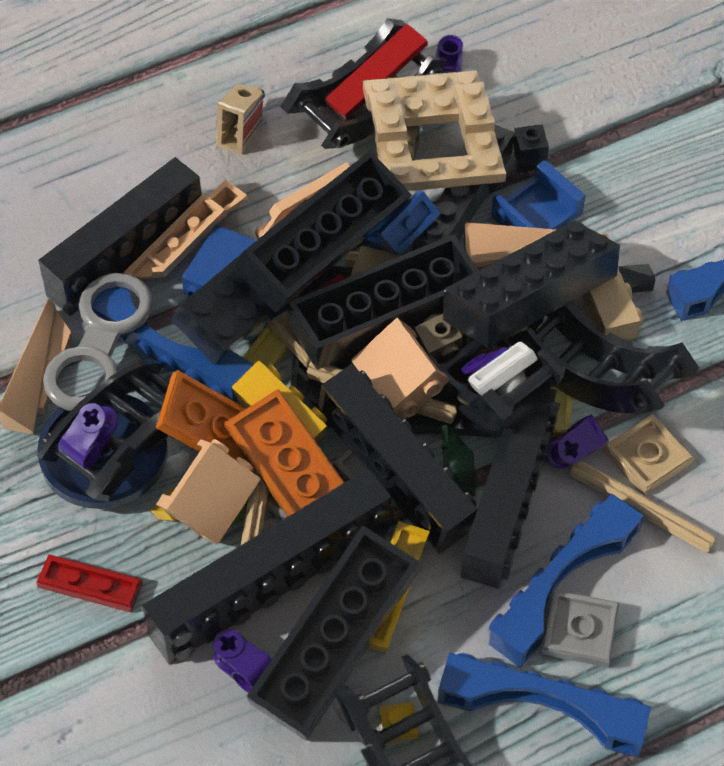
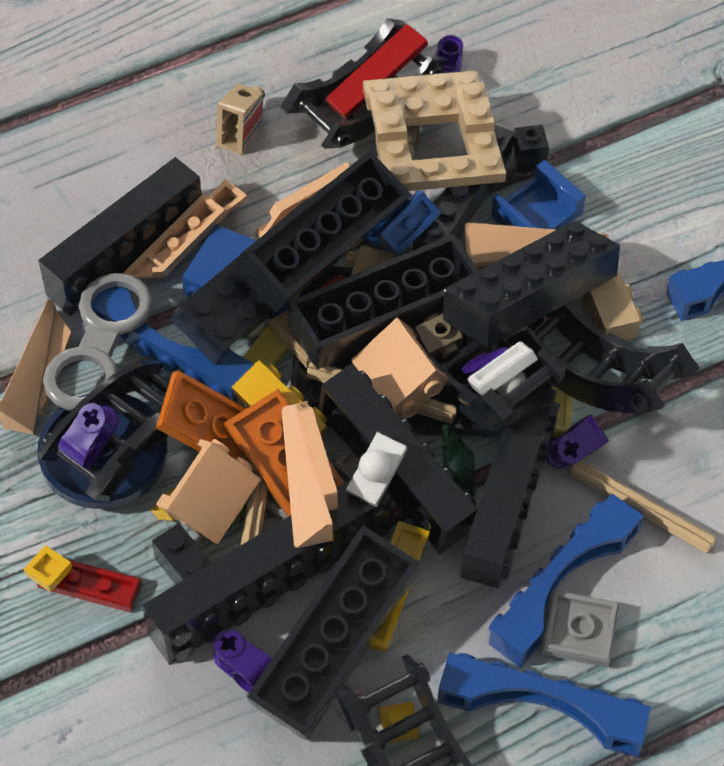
tan tile [603,414,694,496] -> none
black slope [619,264,656,293] -> none
none -> yellow plate [24,545,72,592]
none -> black brick [152,523,212,585]
none -> light nougat wedge [282,401,338,548]
none -> white tile [346,432,407,507]

